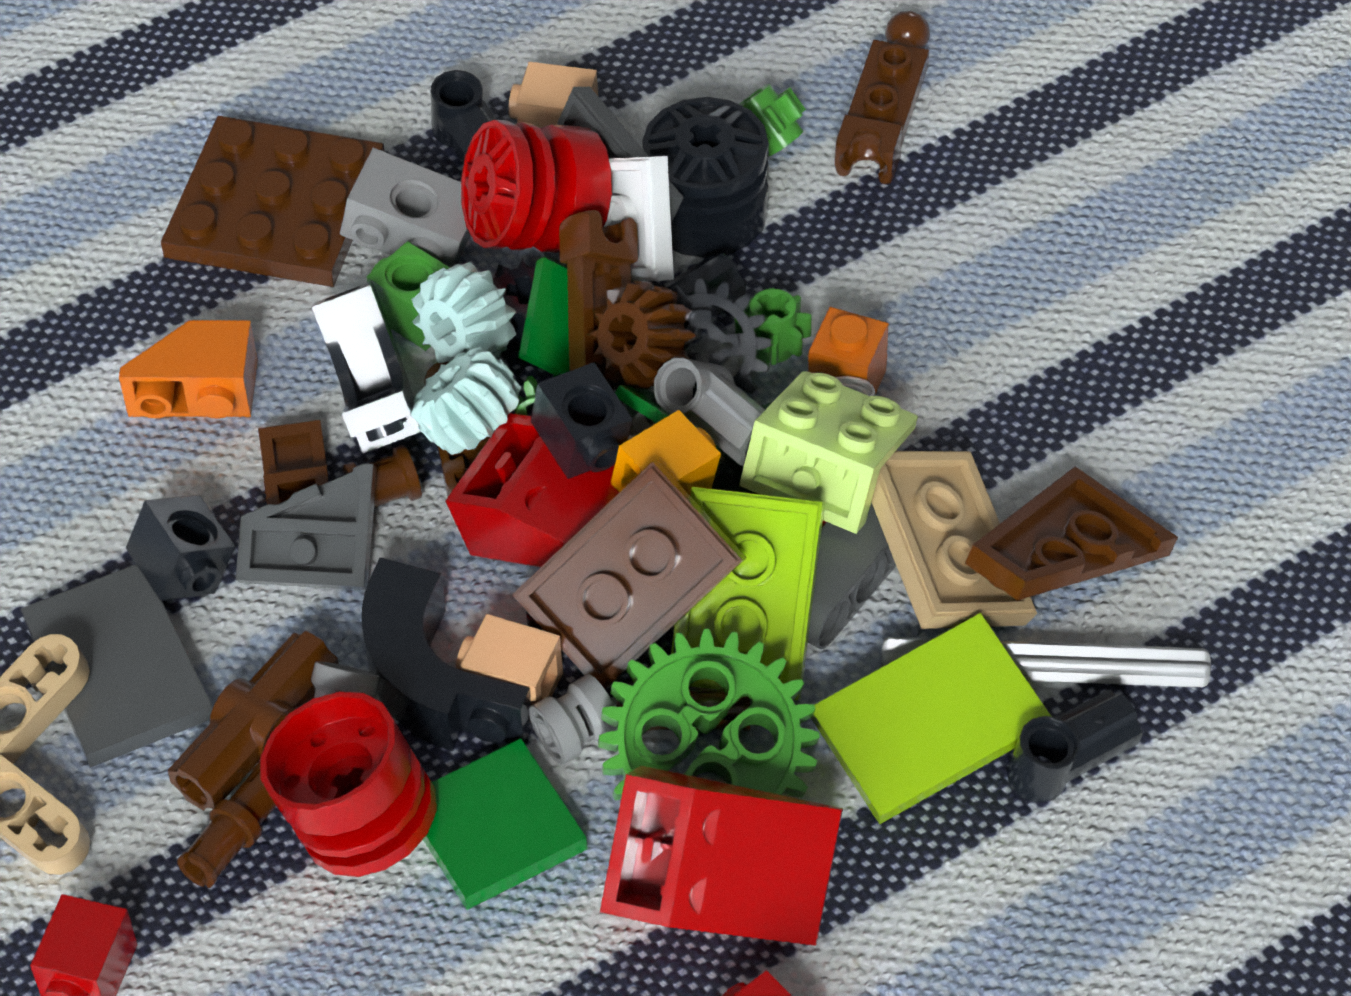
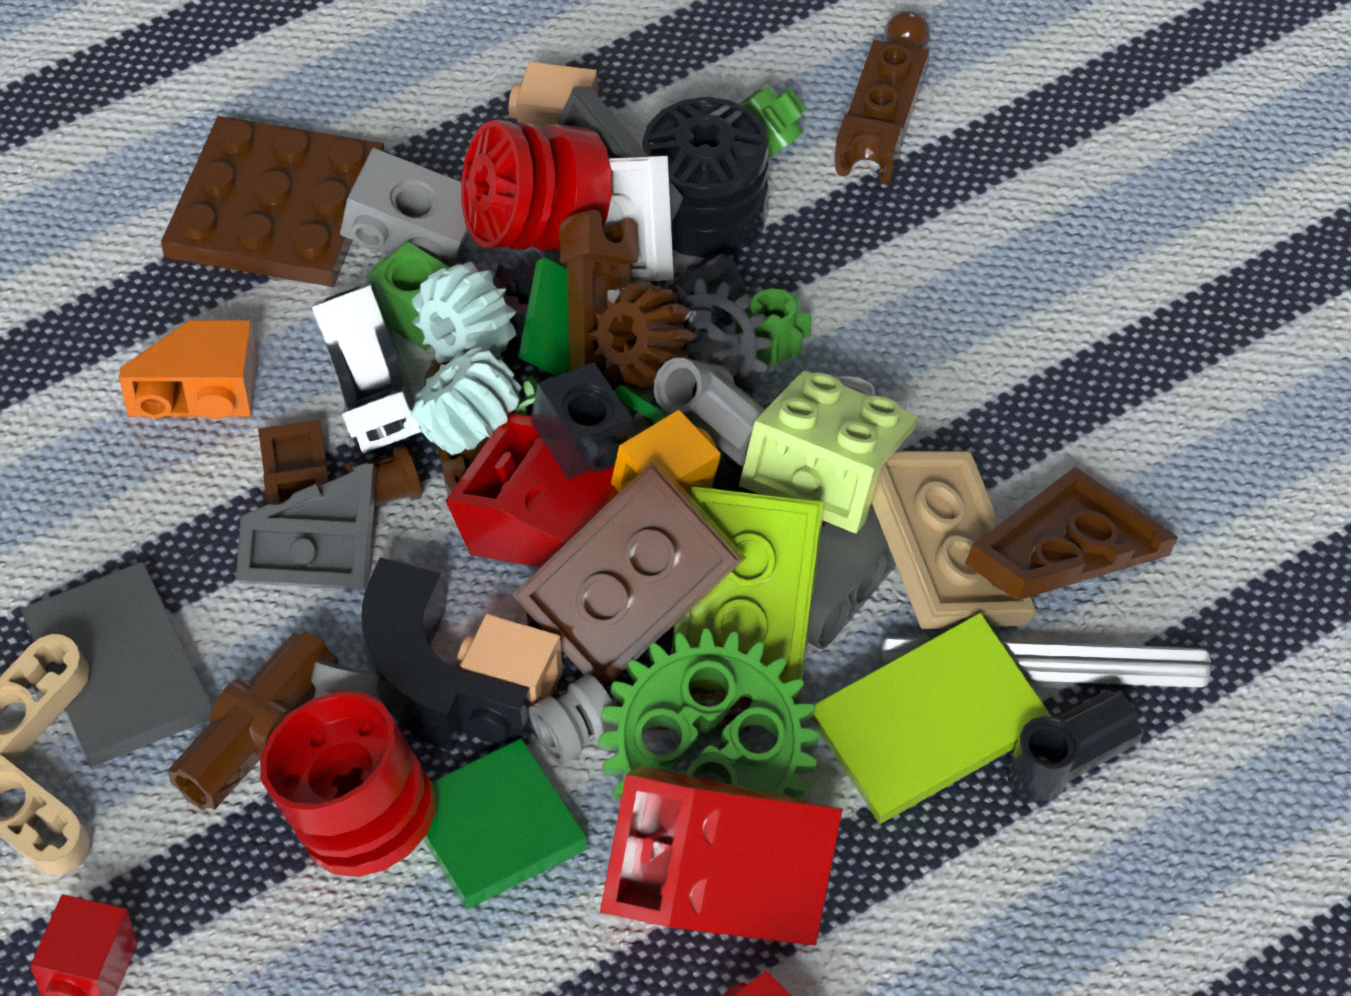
black brick [126,495,235,600] -> none
reddish brown pin [177,761,276,888] -> none
black piece [430,70,497,165] -> none
orange brick [808,307,889,394] -> none

